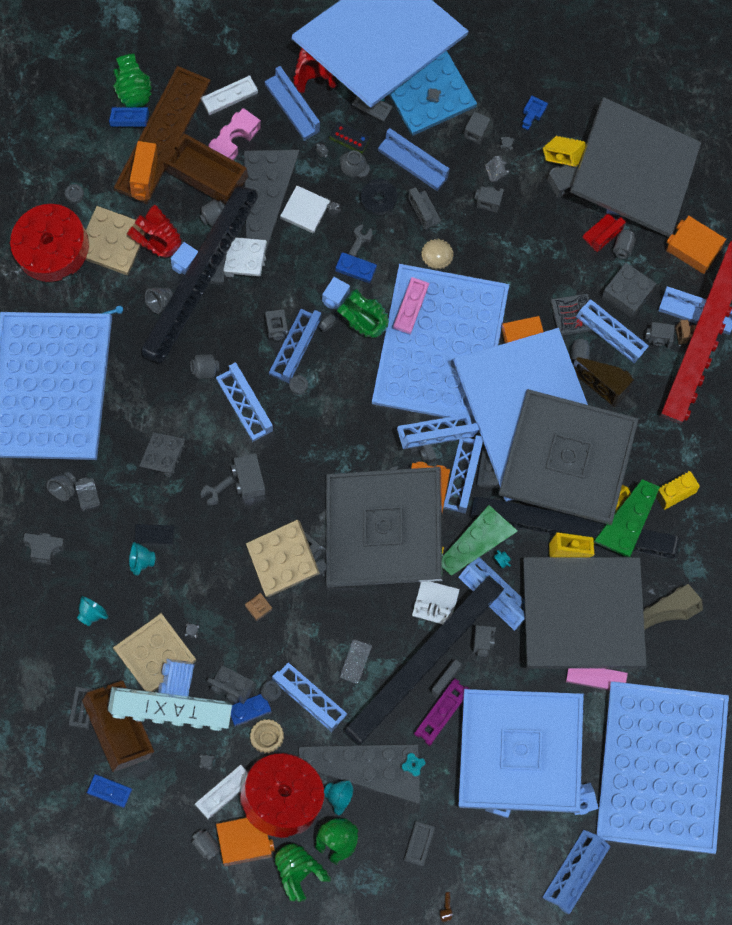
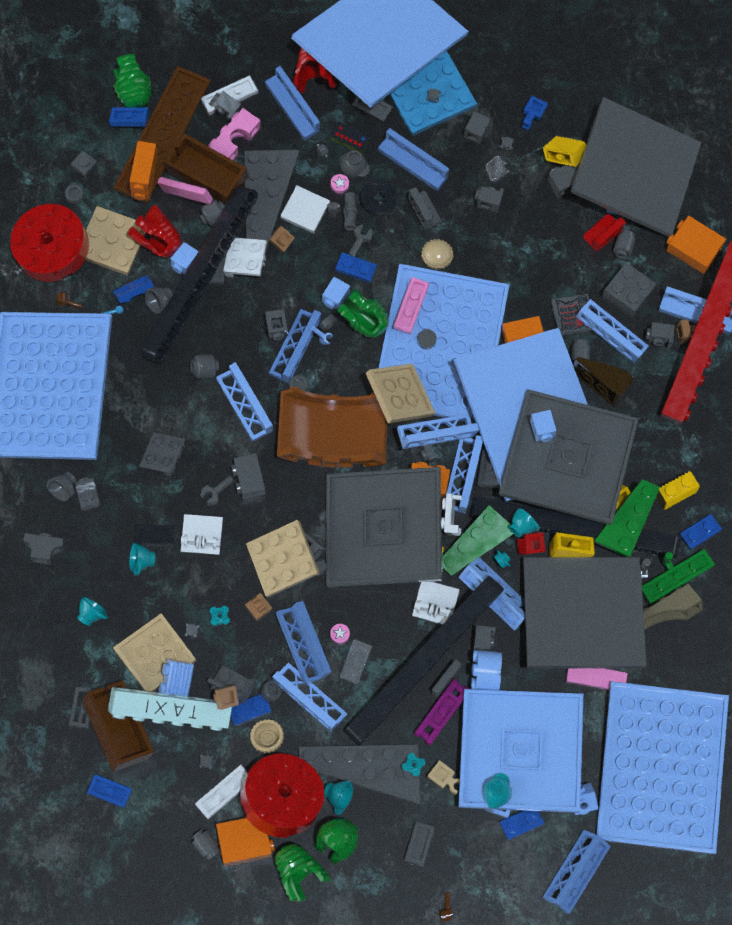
none -> reddish brown hand [57,292,83,309]
none -> dark grey plate [71,151,97,177]
none -> blue plate [113,275,154,303]
none -> bright pink tile [157,177,213,204]
none -> white hinge [181,514,223,555]
none -> teal plate [210,606,230,626]
none -> dark grey brick [211,91,241,120]
none -> medium nougat tile [213,685,239,710]
none -> medium nougat tile [268,226,295,253]
none -> medium blue fence [276,601,331,684]
none -> dark orange panel [277,387,388,468]
none -> light blue hand [311,326,333,345]
none -> bright pink tile [330,624,350,644]
none -> bright pink tile [331,174,349,194]
none -> dark grey pin [343,192,358,231]
none -> tan plate [366,363,435,424]
none -> dark grey tile [418,329,437,349]
none -> tan plate [427,760,460,795]
none -> white piece [441,493,462,536]
none -> light blue brick [471,650,502,690]
none -> teal piece [483,773,512,809]
none -> blue plate [499,811,544,841]
none -> teal piece [509,508,540,538]
none -> red brick [517,532,546,554]
none -> light blue brick [530,410,556,442]
none -> dark grey bar [640,558,651,579]
none -> green plate [642,549,715,605]
none -> blue plate [679,514,722,551]

